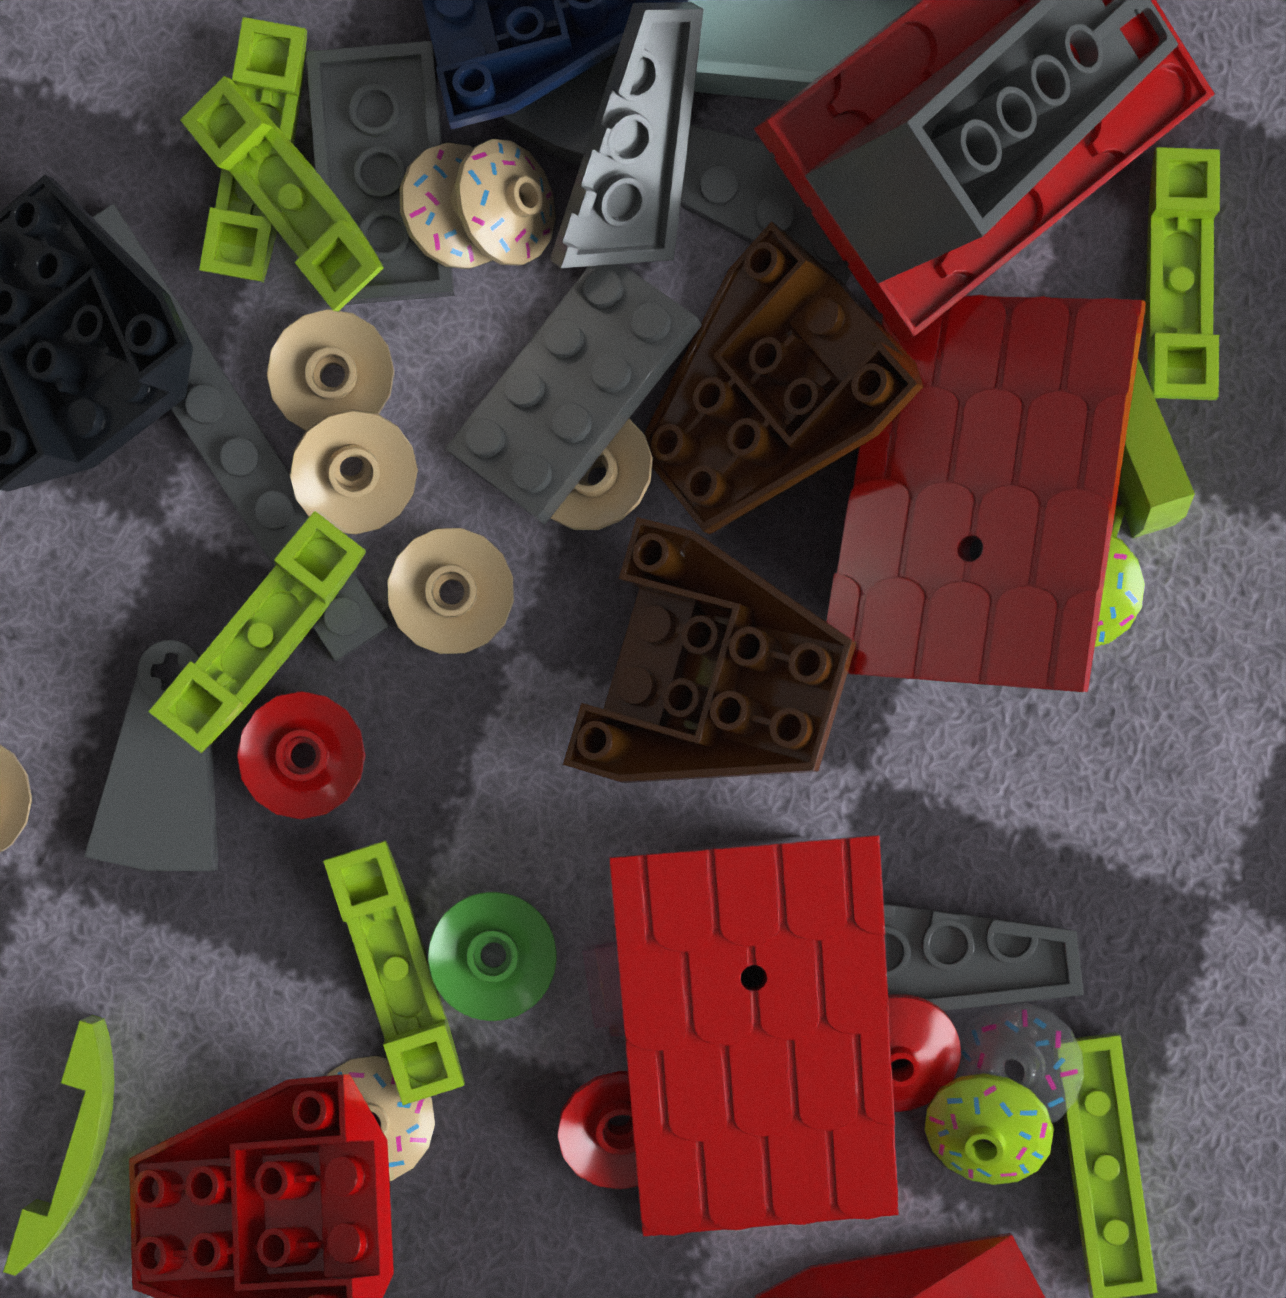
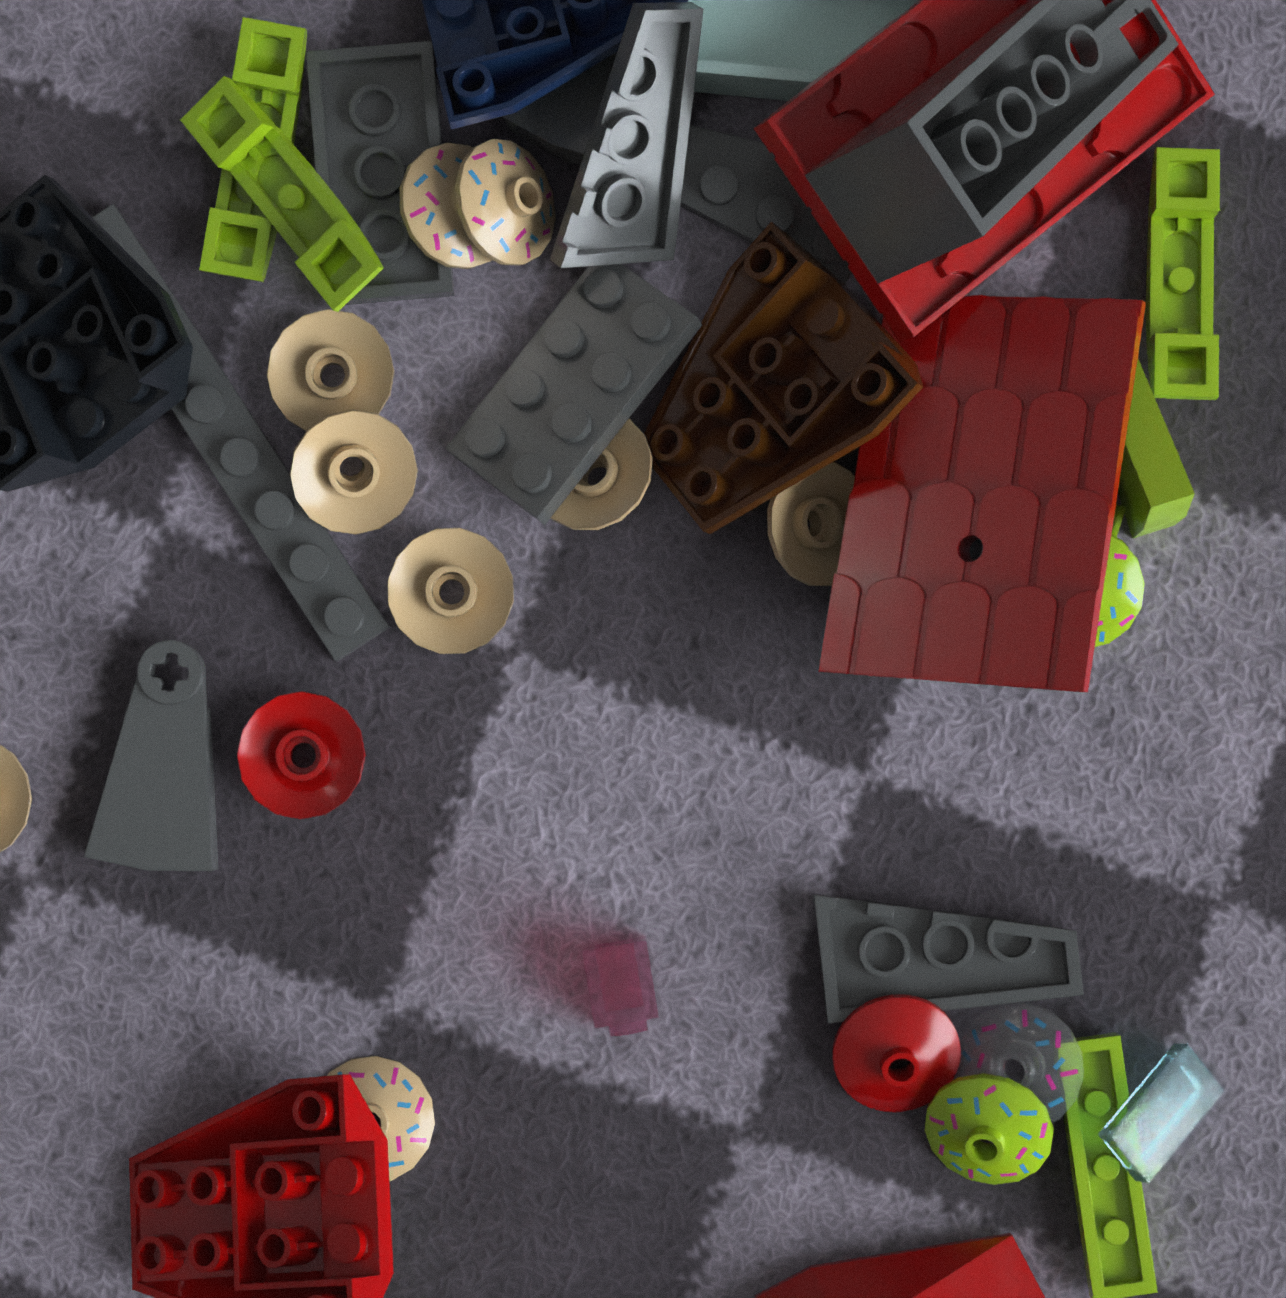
lime slope [3,1015,115,1276] -> none
lime slope [148,511,366,753] -> none
lime slope [323,840,465,1105] -> none
bright green dish [428,892,557,1021] -> none
red dish [557,1071,638,1189] -> none
reddish brown wedge [563,517,856,783] -> none
red piece [609,835,899,1236] -> none
none -> tan dish [767,462,855,586]
none -> clear light blue tile [1098,1043,1225,1183]

